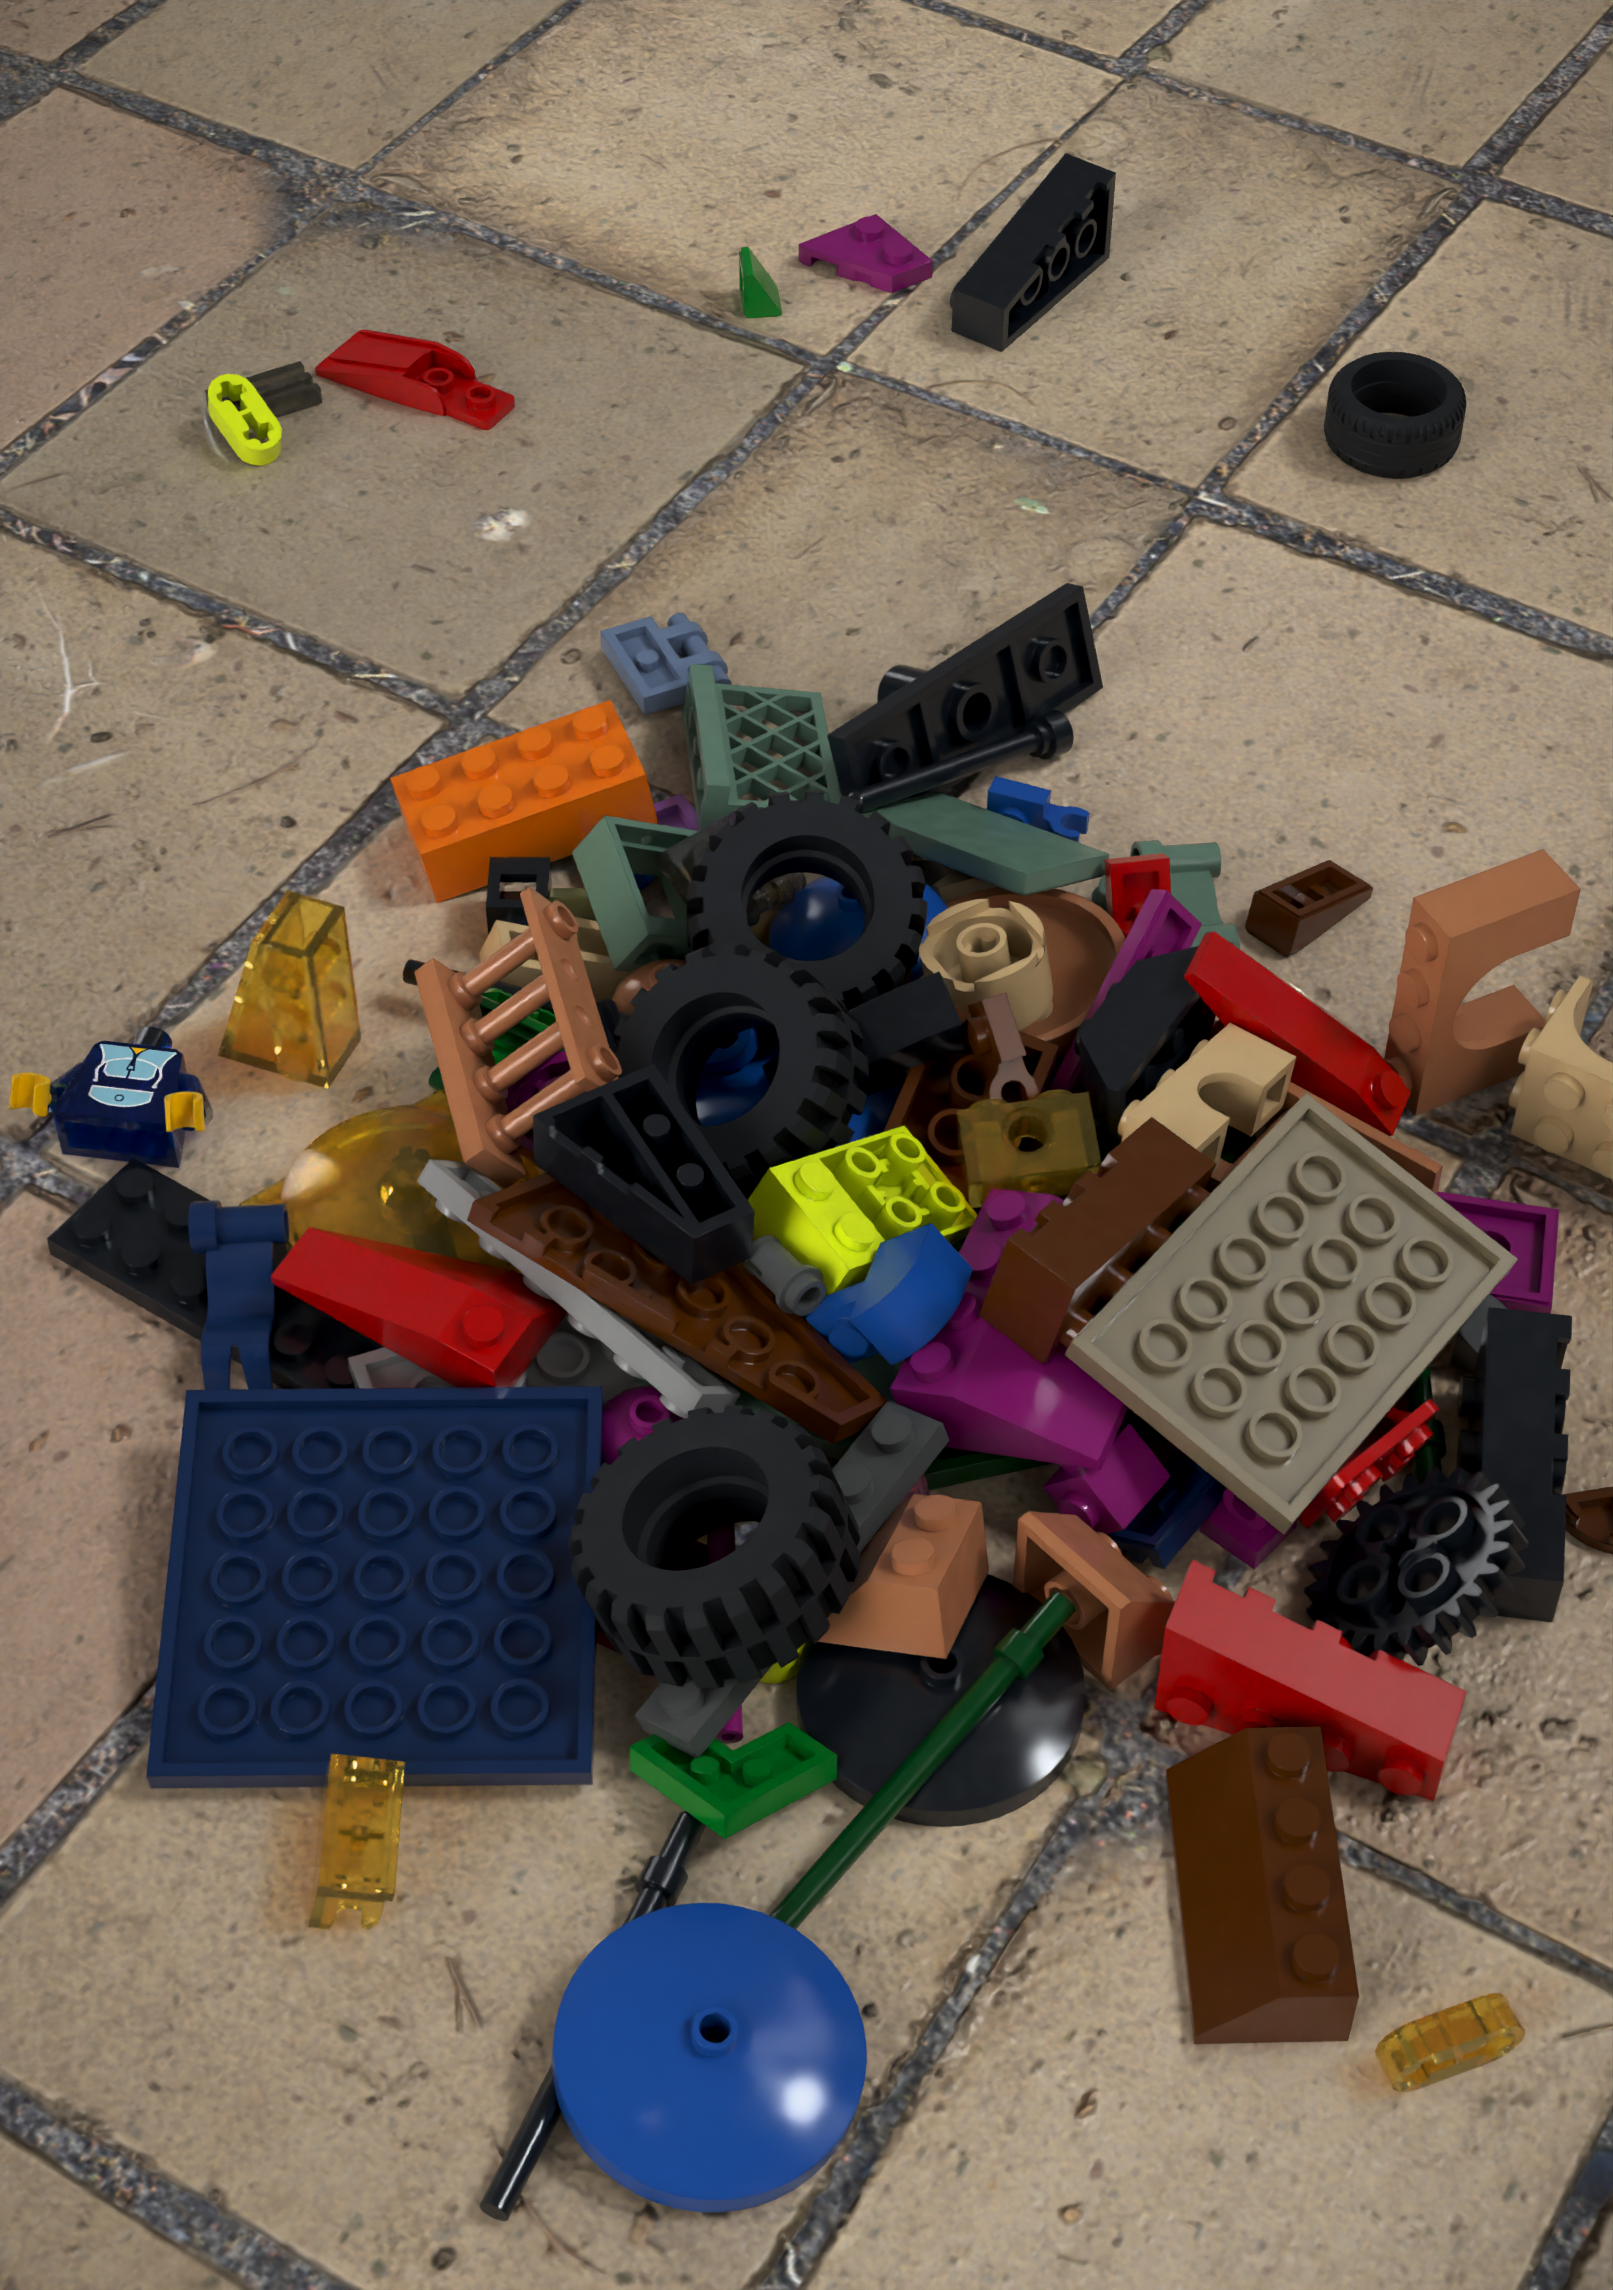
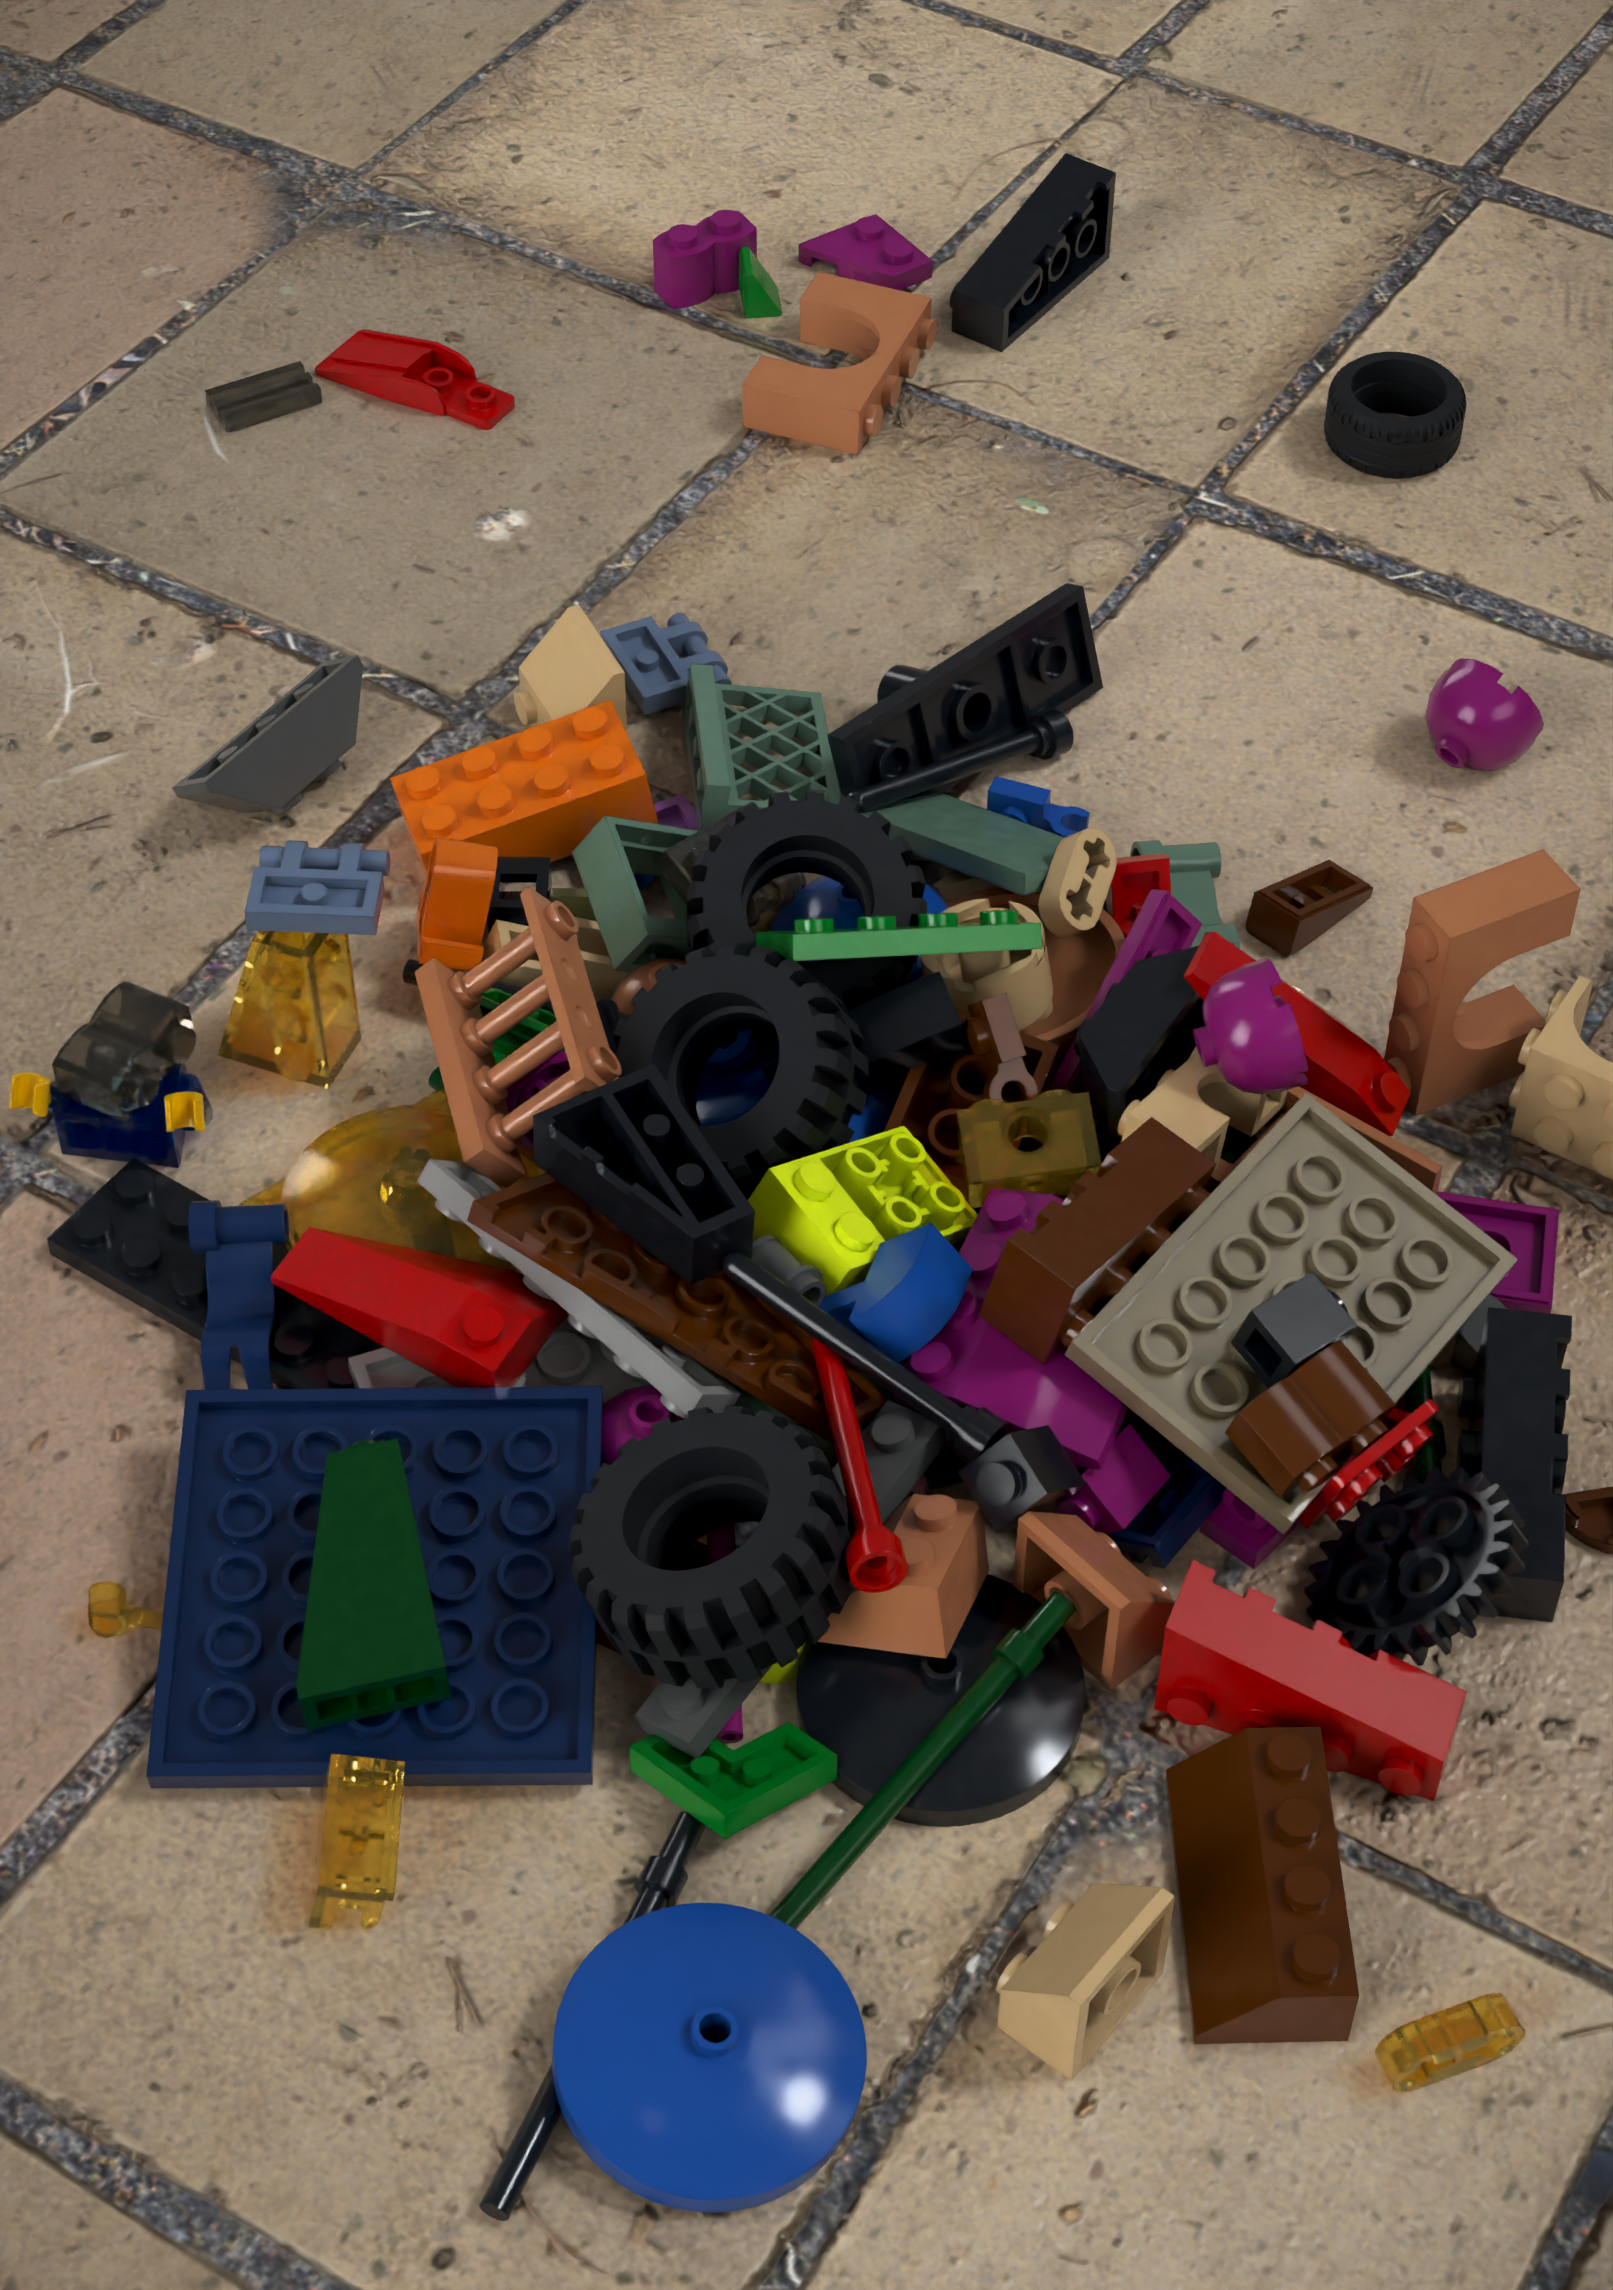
neon yellow beam [208,374,282,466] -> none
none -> clear smoke brick [52,981,196,1121]
none -> clear yellow hand [88,1581,163,1638]
none -> dark grey wedge [172,655,363,814]
none -> sand blue plate [244,840,390,935]
none -> dark green slope [296,1438,452,1731]
none -> orange pin [416,837,498,972]
none -> tan slope [514,604,627,733]
none -> magenta brick [653,210,757,309]
none -> black piece [722,1252,1009,1464]
none -> nougat arch [742,272,937,455]
none -> green wing [756,910,1042,961]
none -> red piece [811,1337,908,1593]
none -> black brick [958,1425,1086,1533]
none -> tan slope [996,1883,1175,2081]
none -> tan beam [1038,828,1117,937]
none -> magenta cylinder [1193,958,1308,1095]
none -> reddish brown brick [1225,1340,1396,1498]
none -> black brick [1230,1272,1357,1389]
none -> magenta cylinder [1425,658,1544,771]

